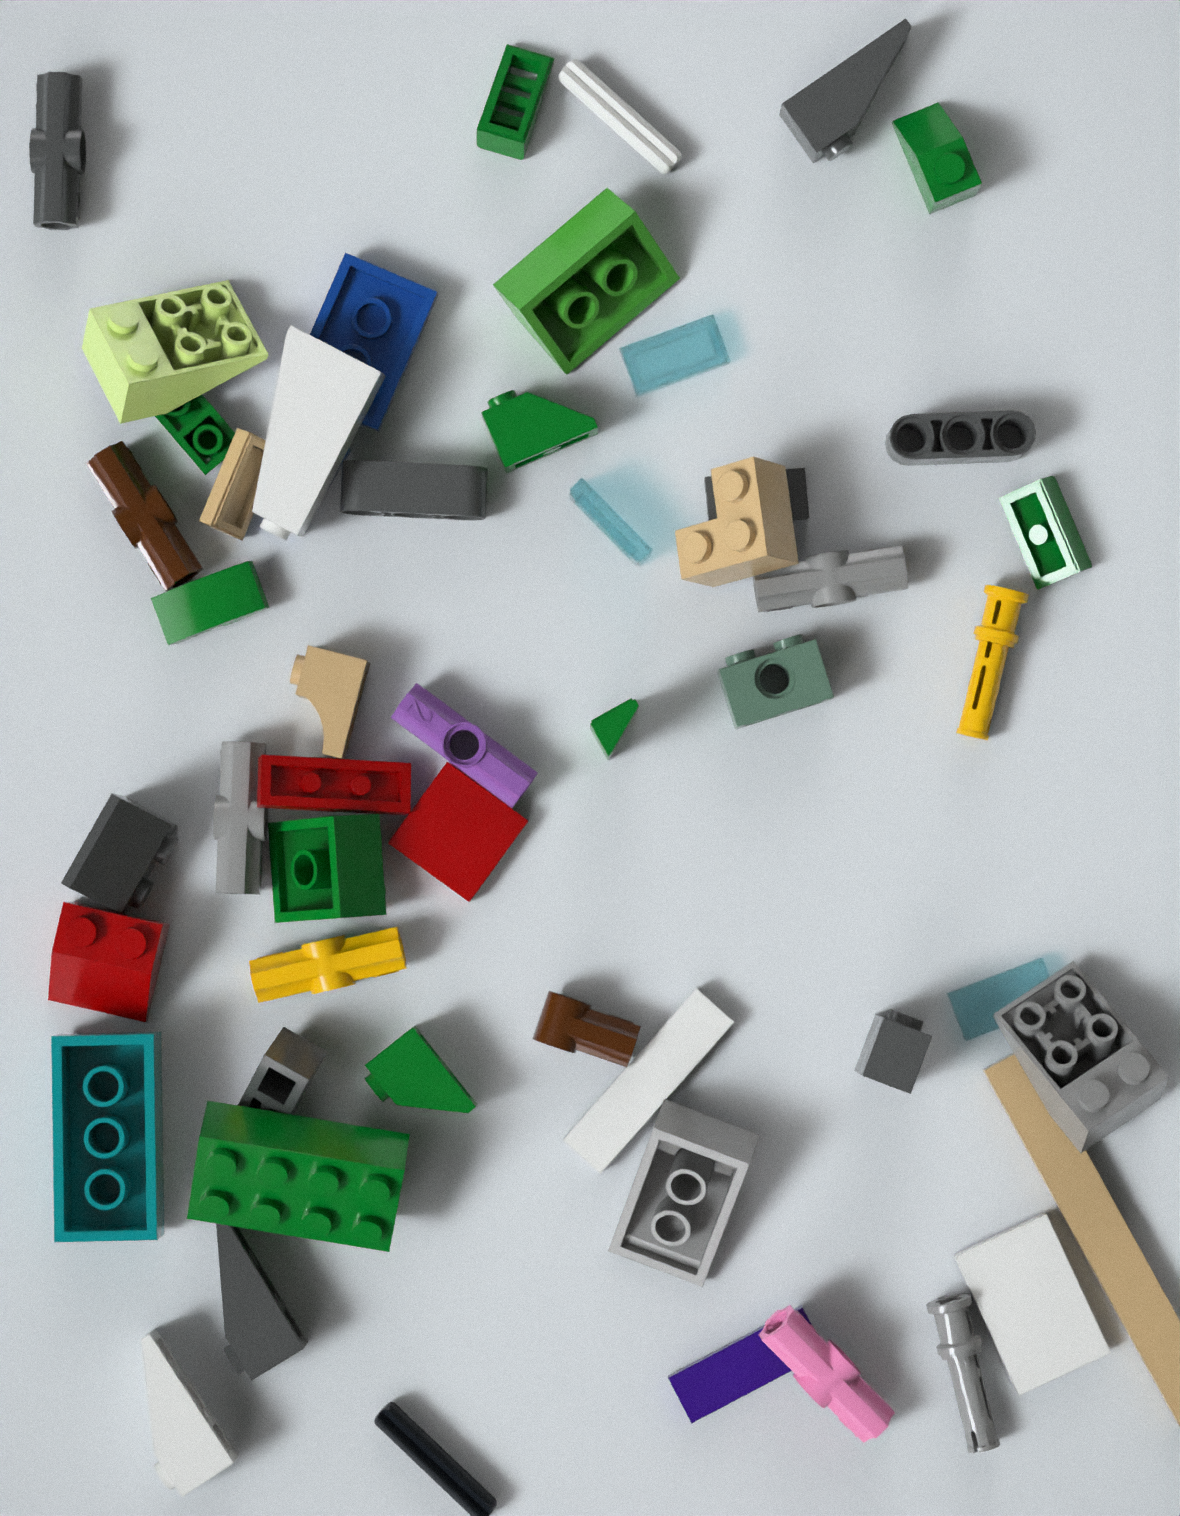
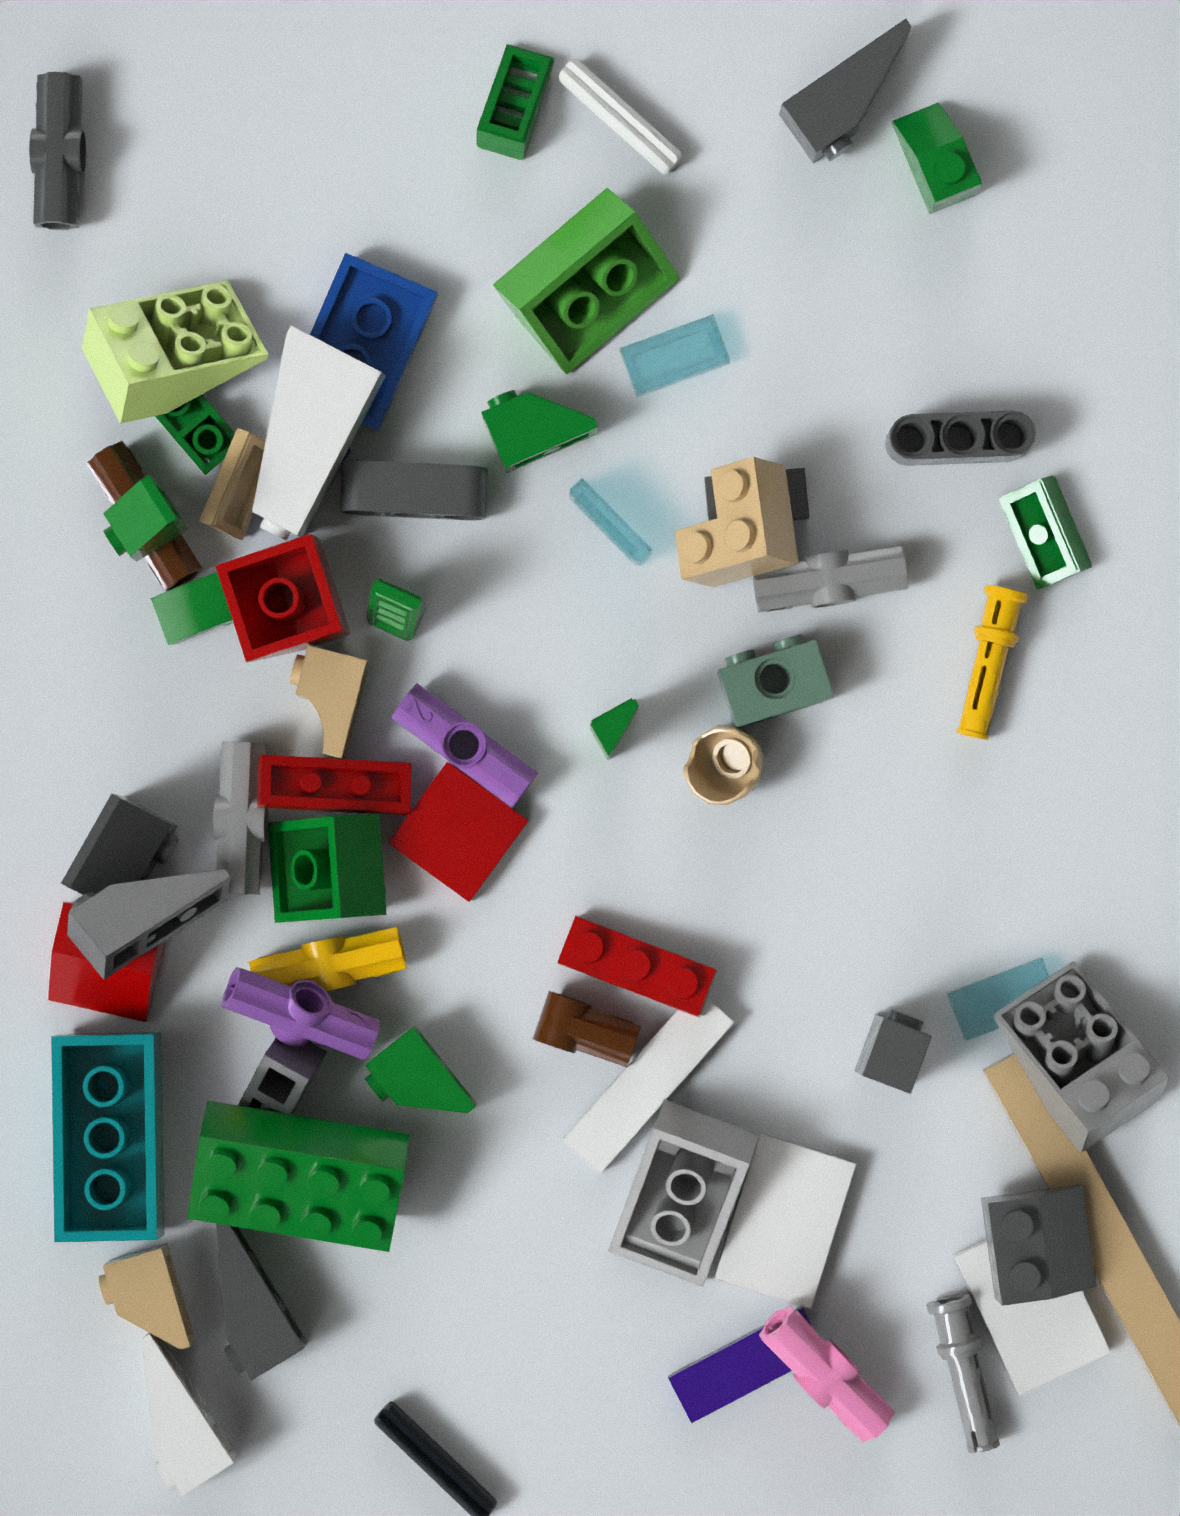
none -> slope [67,869,231,980]
none -> tan slope [99,1243,196,1350]
none -> green slope [103,475,188,562]
none -> red slope [215,534,351,663]
none -> medium lavender piece [221,967,380,1060]
none -> green slope [367,578,427,641]
none -> red plate [557,916,718,1018]
none -> tan hair [683,725,764,805]
none -> white tile [714,1132,856,1309]
none -> dark grey slope [981,1184,1096,1306]

